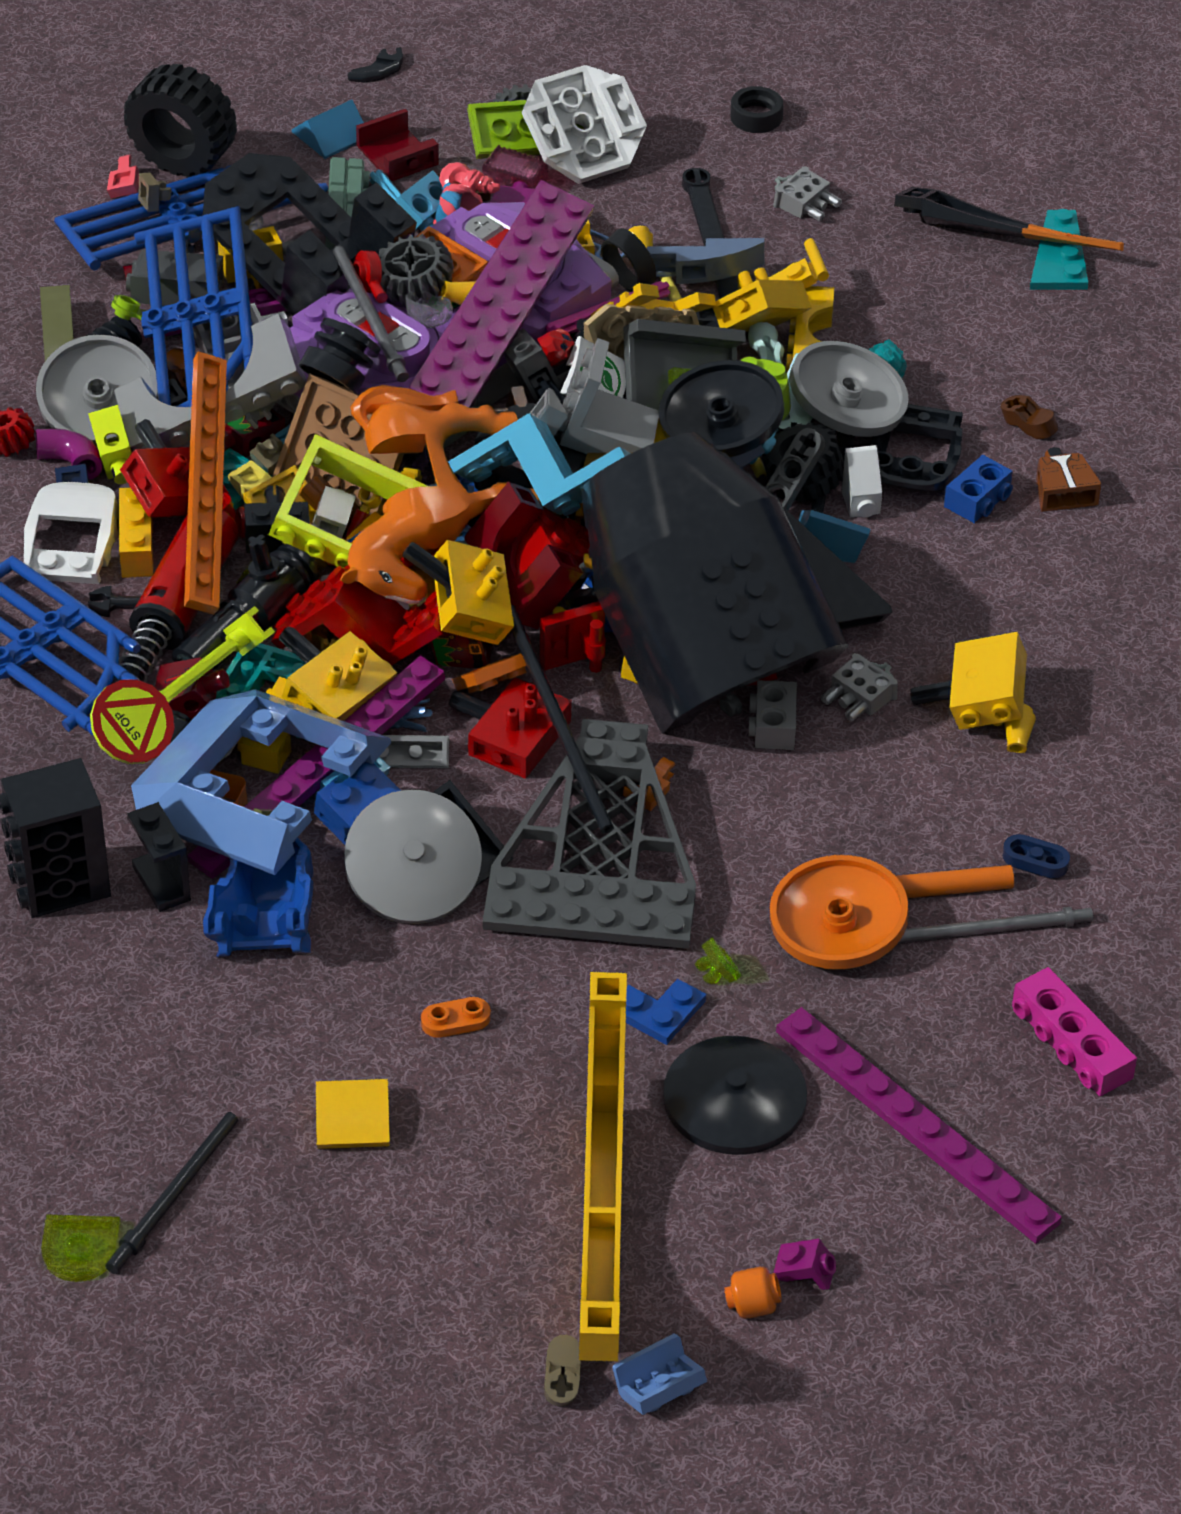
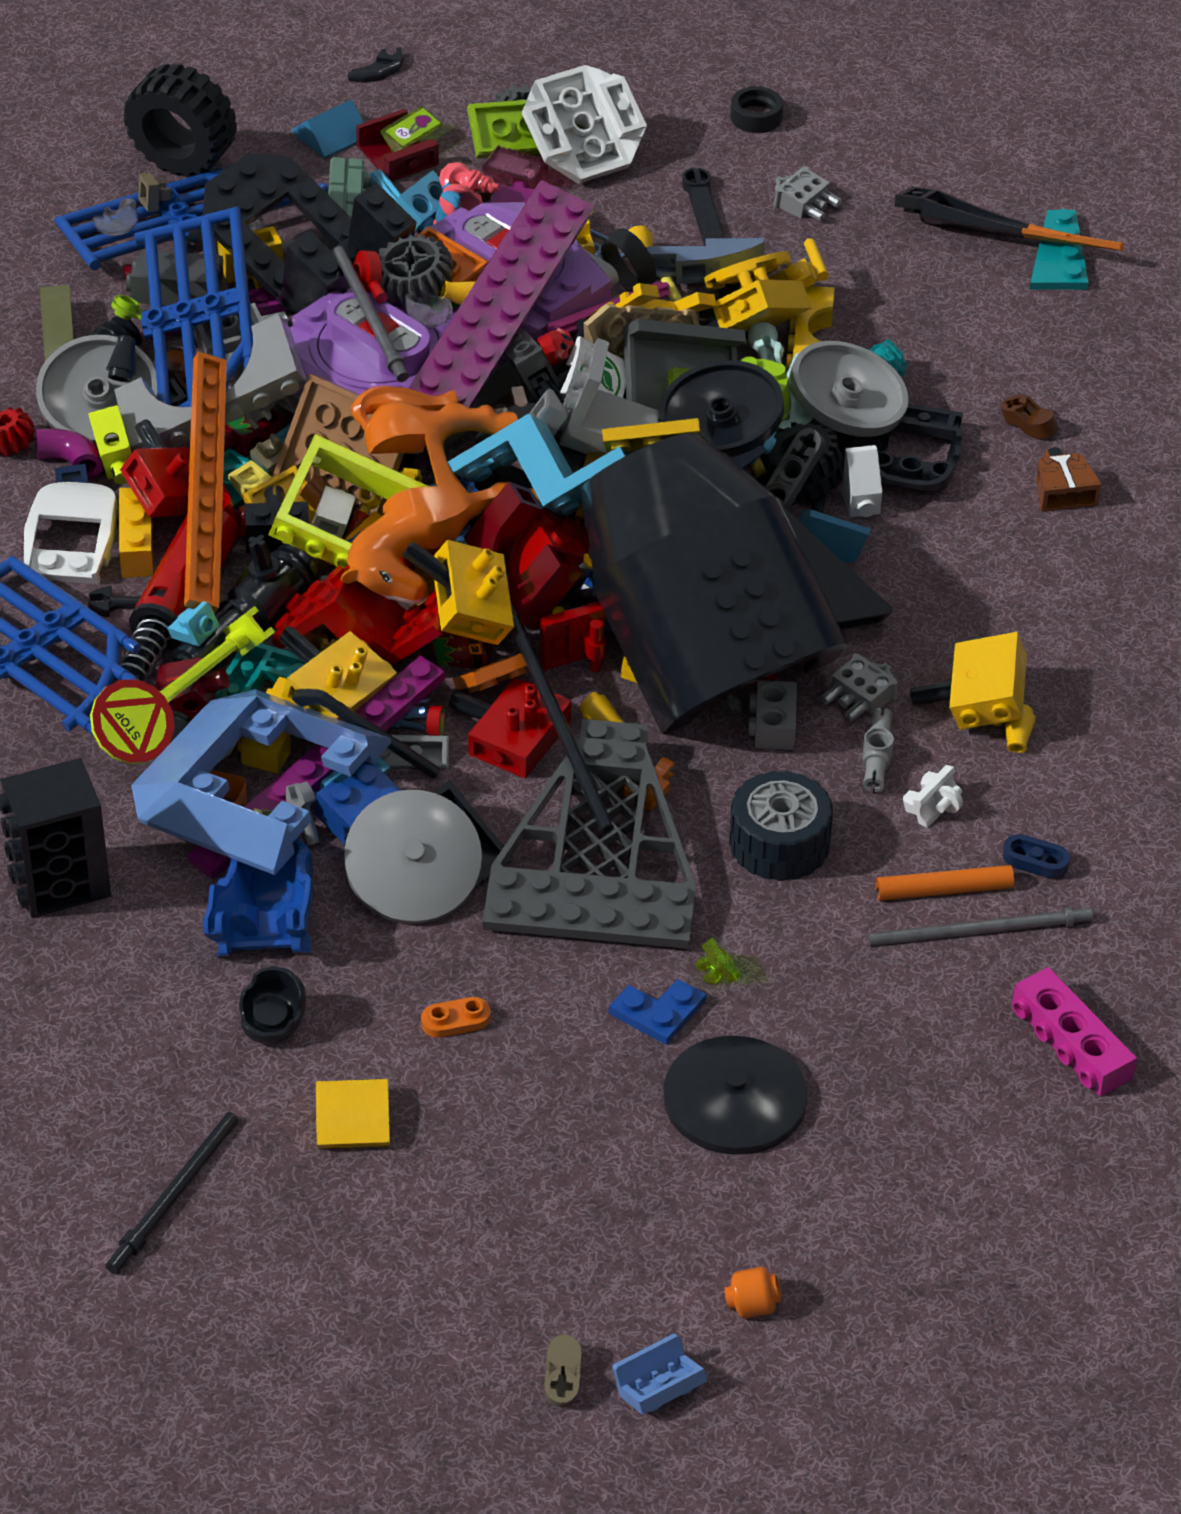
clear neon green tile [41,1214,121,1282] -> none
coral plate [107,154,140,199] -> none
black panel [127,802,191,912] -> none
black wheel [299,318,381,394] -> none
yellow arch [579,972,627,1361] -> none
orange dish [770,855,909,969] -> none
magenta bracket [773,1238,836,1290] -> none
magenta plate [776,1007,1062,1244] -> none
blue brick [944,455,1013,523] -> none
none -> clear hair [93,198,138,236]
none -> black cone [106,335,136,383]
none -> medium azure bracket [167,601,220,646]
none -> black piece [239,966,306,1044]
none -> light grey bar [285,781,320,846]
none -> black piece [292,689,441,779]
none -> slope [380,106,443,152]
none -> red tile [426,706,446,736]
none -> yellow cone [579,692,625,723]
none -> yellow plate [602,418,701,453]
none -> yellow tile [704,251,791,290]
none -> black wheel [729,771,833,881]
none -> light grey pin [862,708,894,792]
none -> white hips [903,765,963,828]

